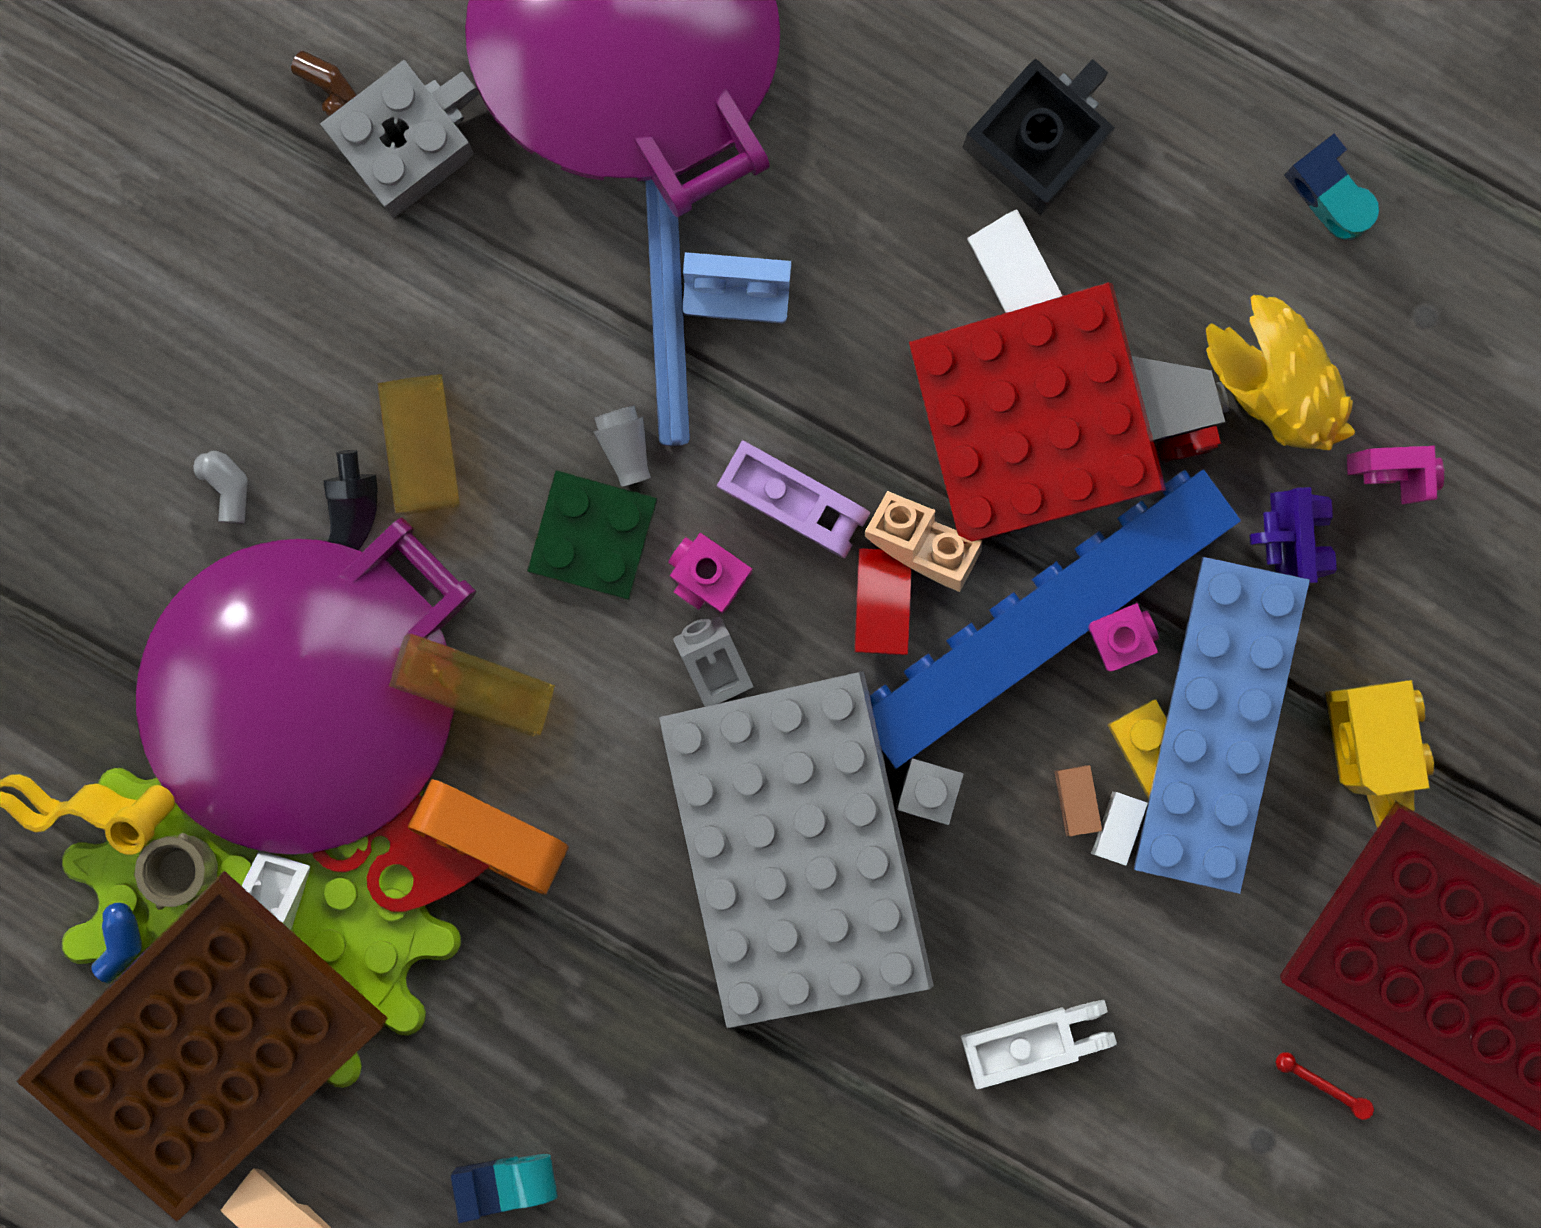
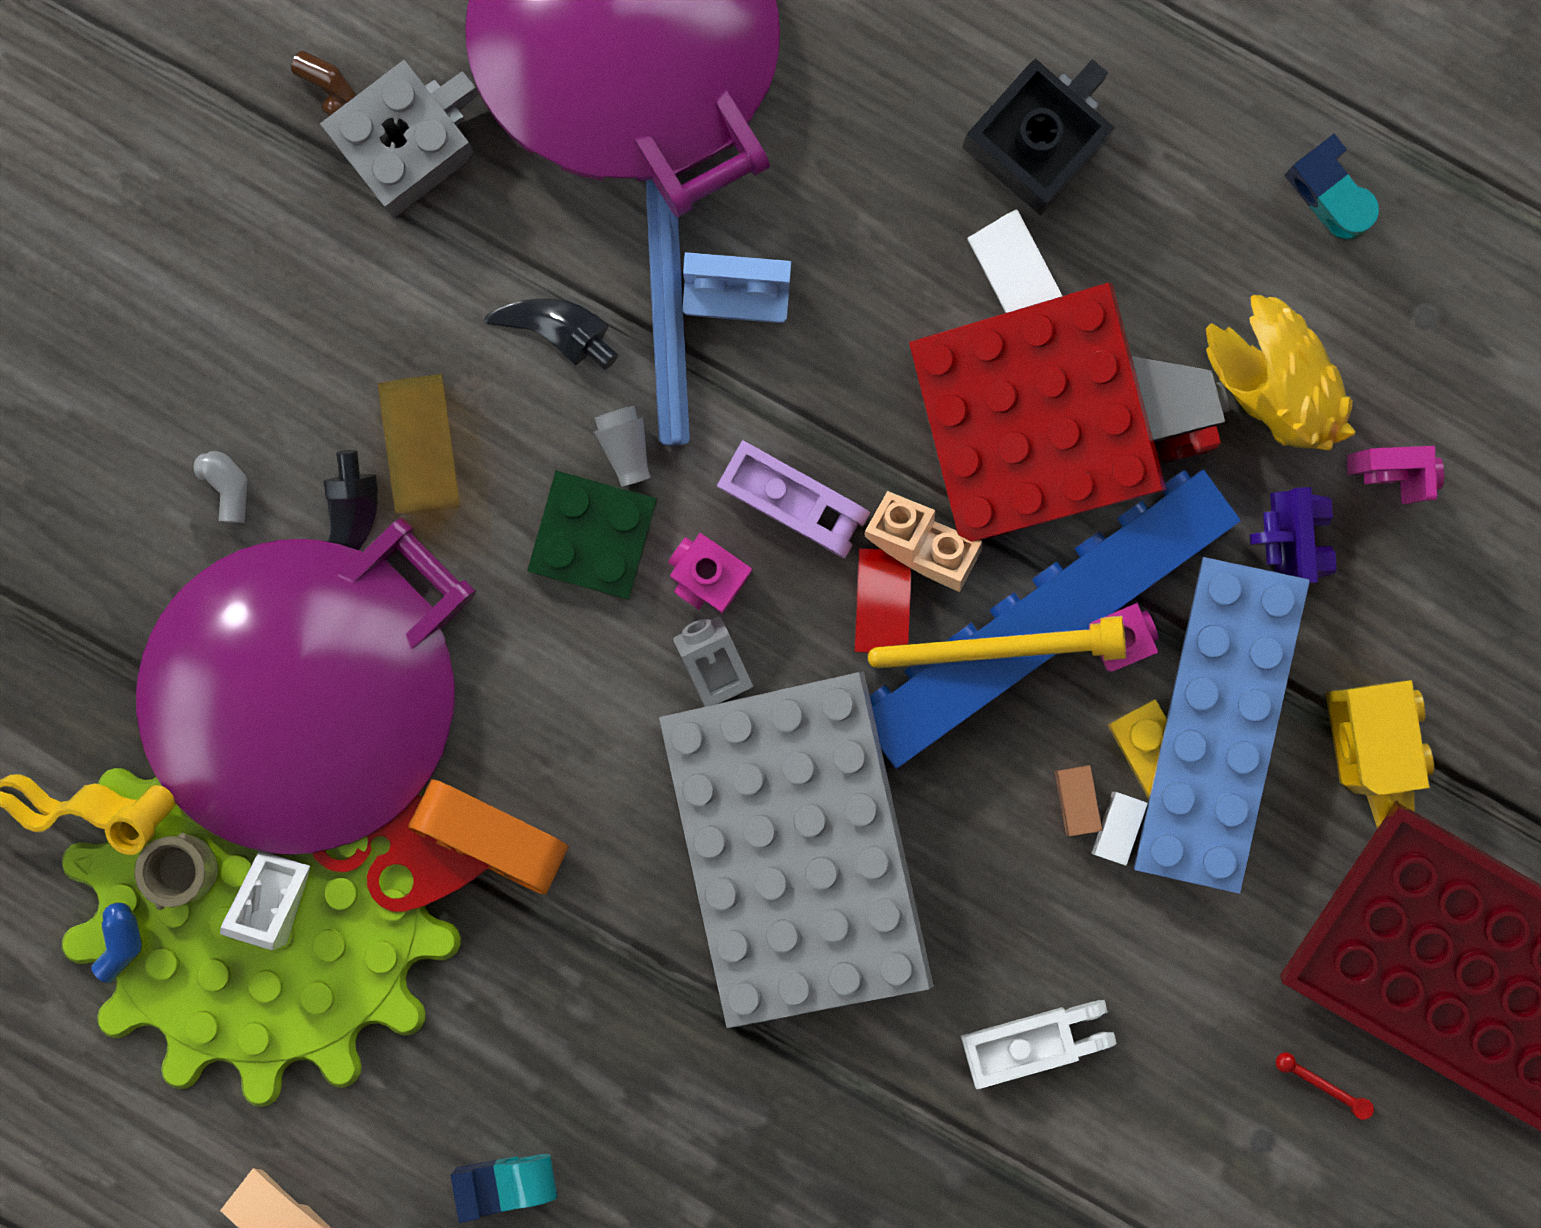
reddish brown plate [16,871,388,1222] -> none
clear yellow plate [389,633,555,737] -> none
light grey brick [894,758,964,825] -> none
none -> black bar [485,299,618,370]
none -> yellow piece [868,616,1126,668]

